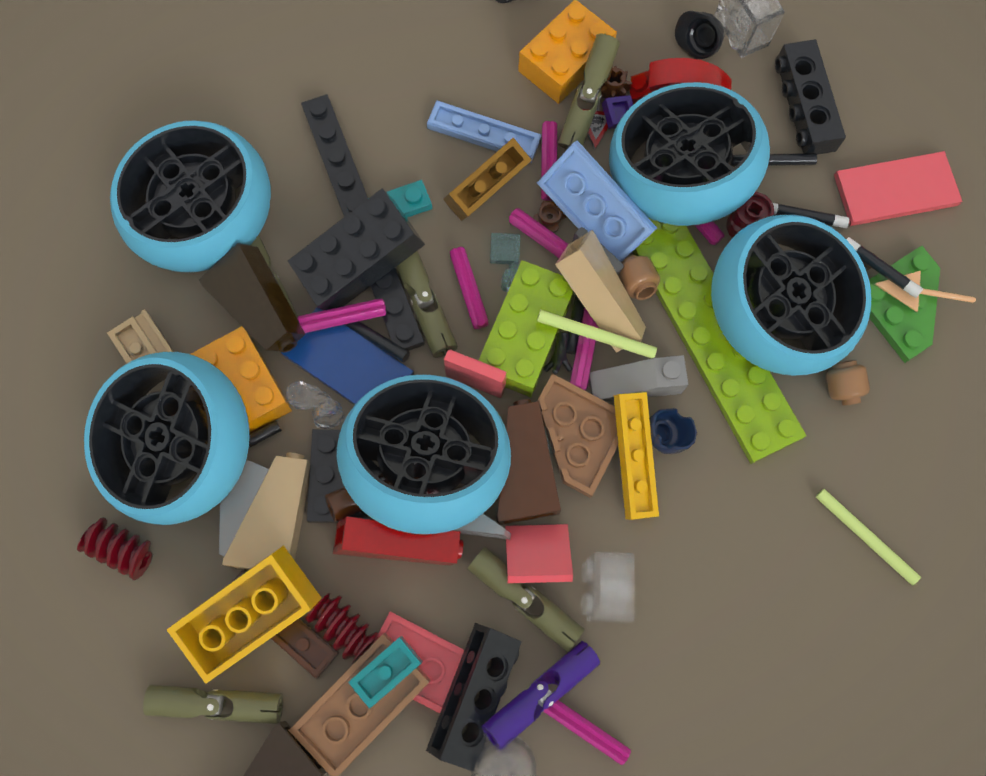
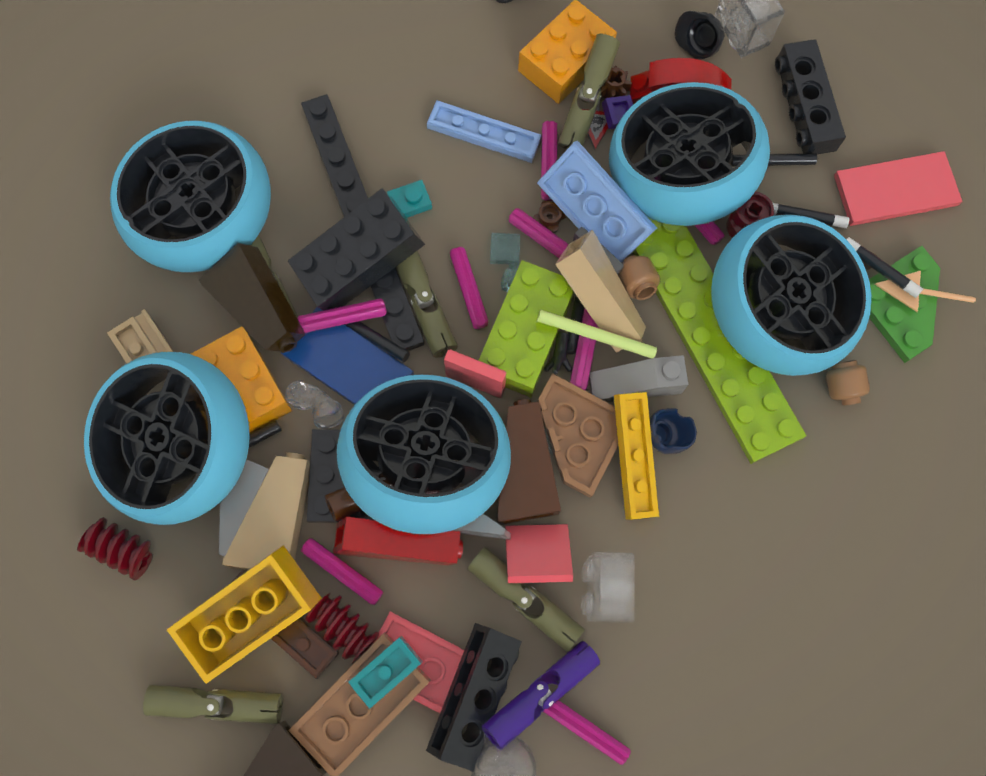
pearl gold brick [443,138,532,221] -> none
yellowish green bar [816,489,921,586] -> none
none -> dark pink axle [301,538,383,605]

